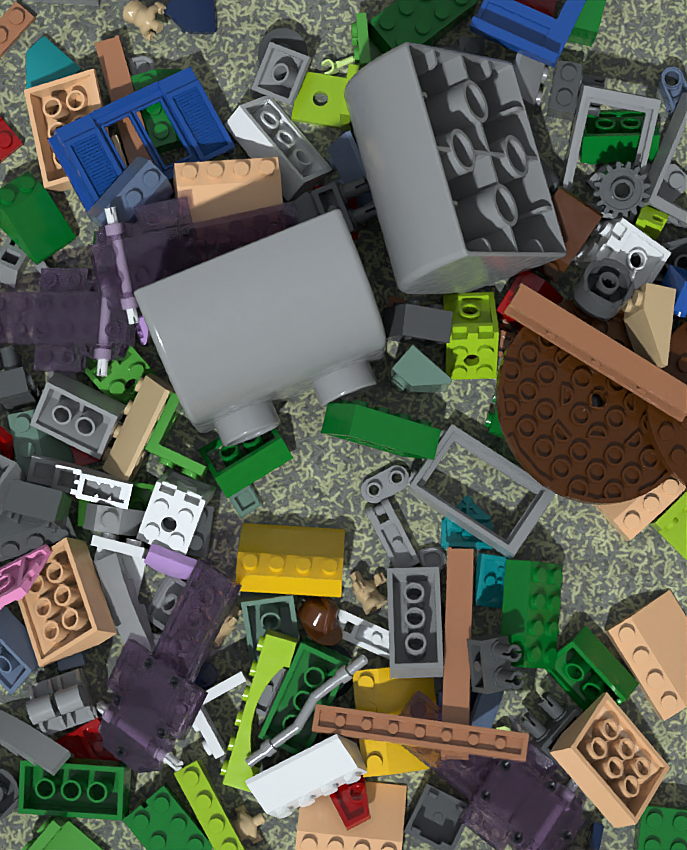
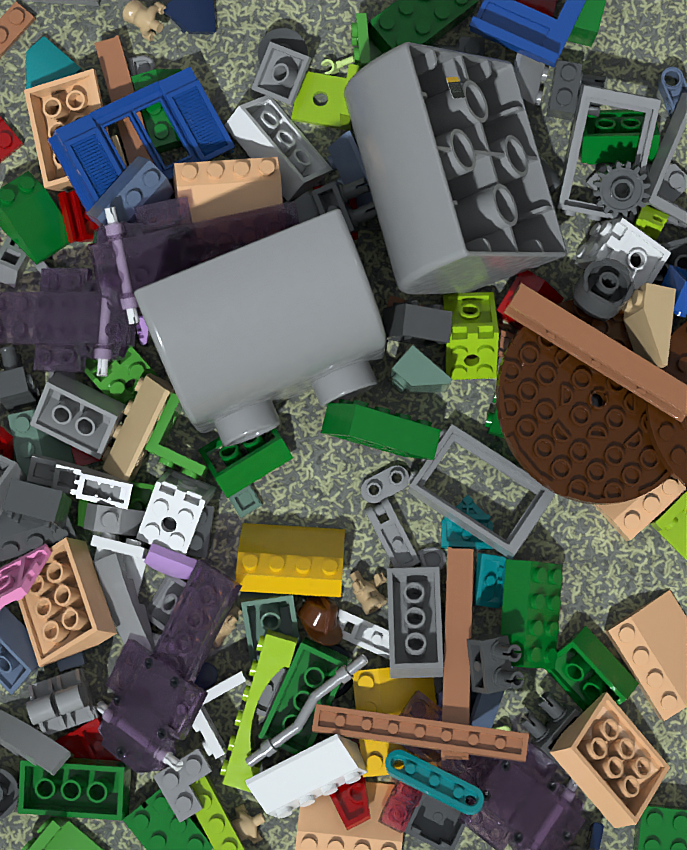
reddish brown slope [535,186,603,283] -> none
none -> red plate [58,190,106,243]
none -> light grey plate [153,748,213,822]
none -> clear pink slope [378,780,423,833]
none -> teal plate [385,750,484,815]
none -> sticker [446,77,465,99]

